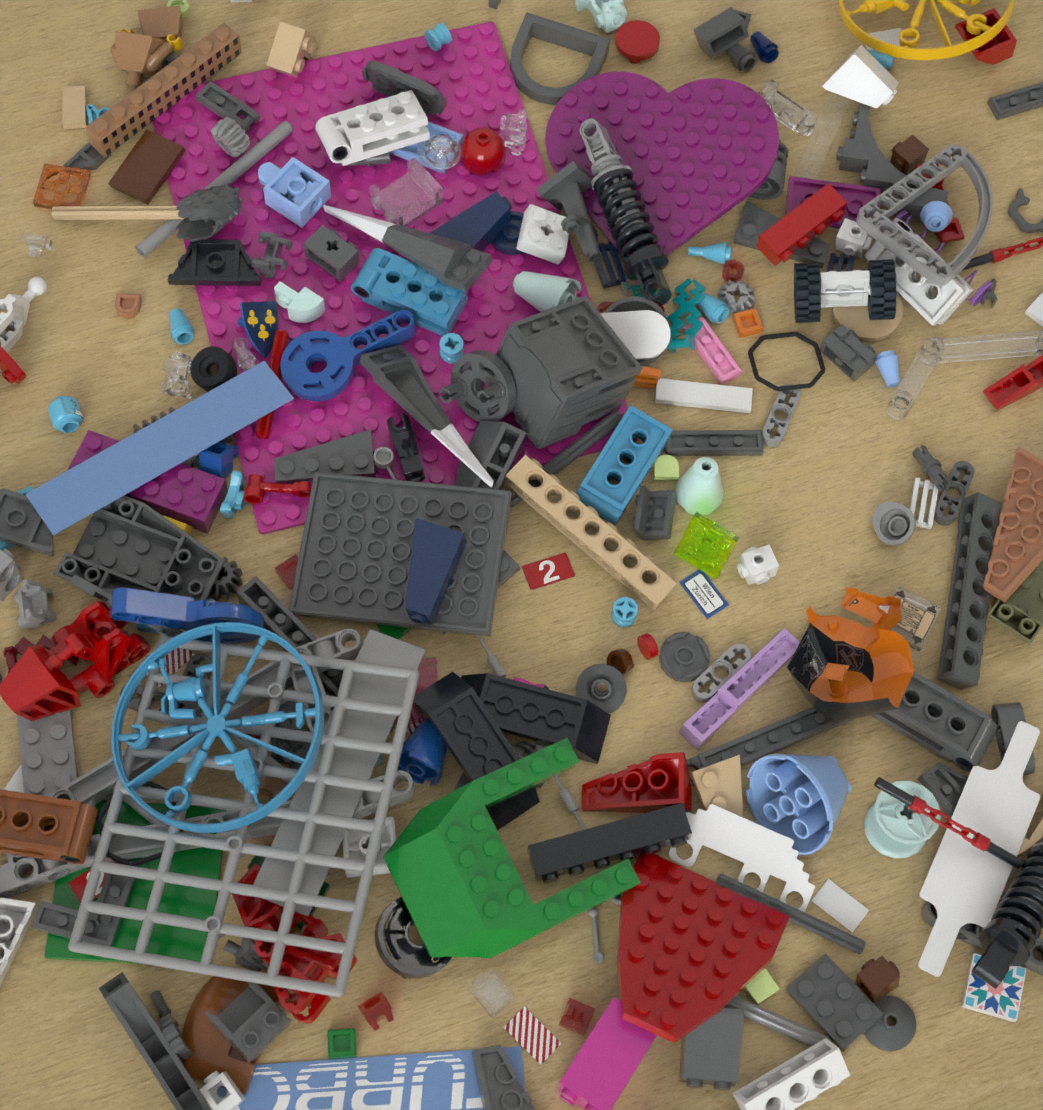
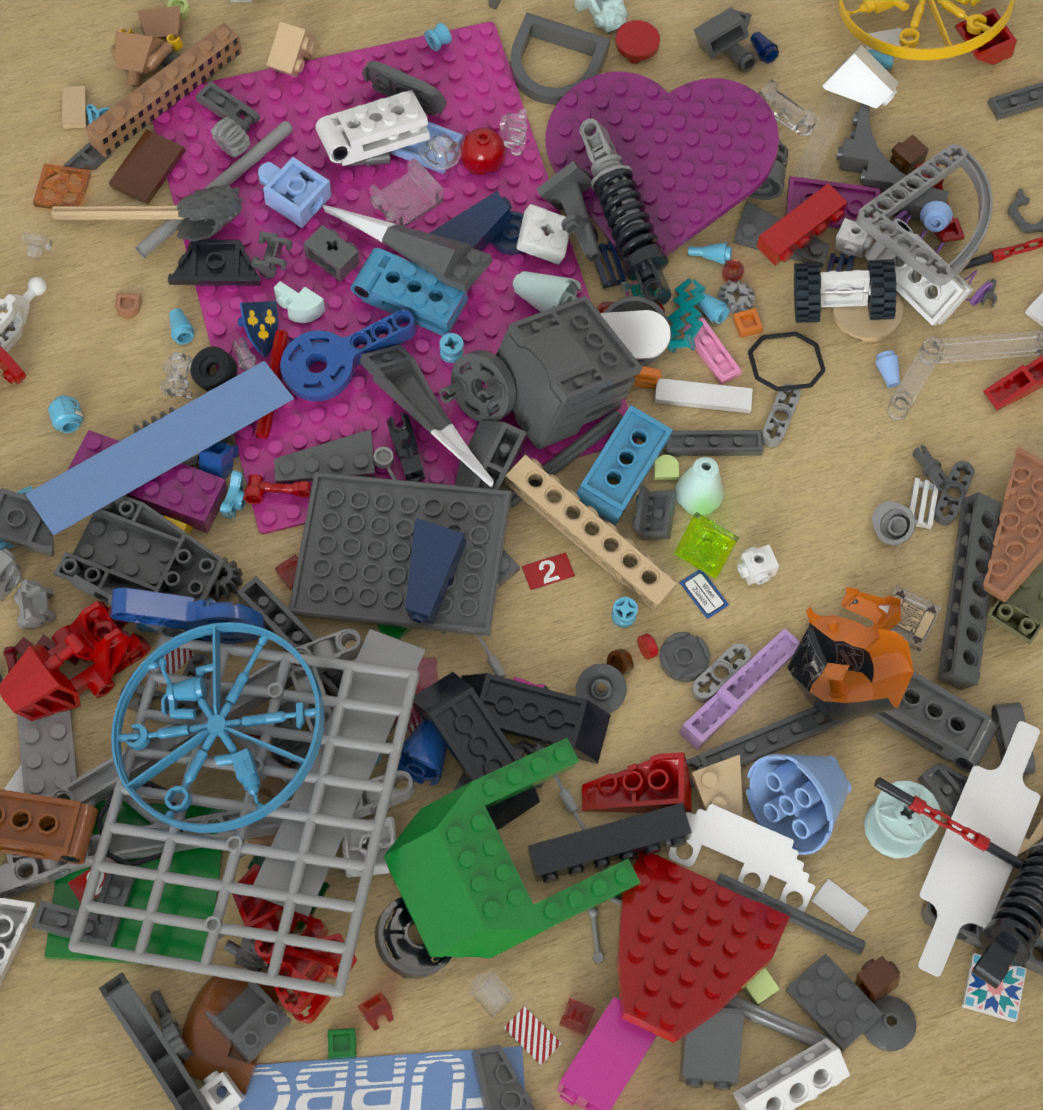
dark grey brick [820,324,877,381] -> none

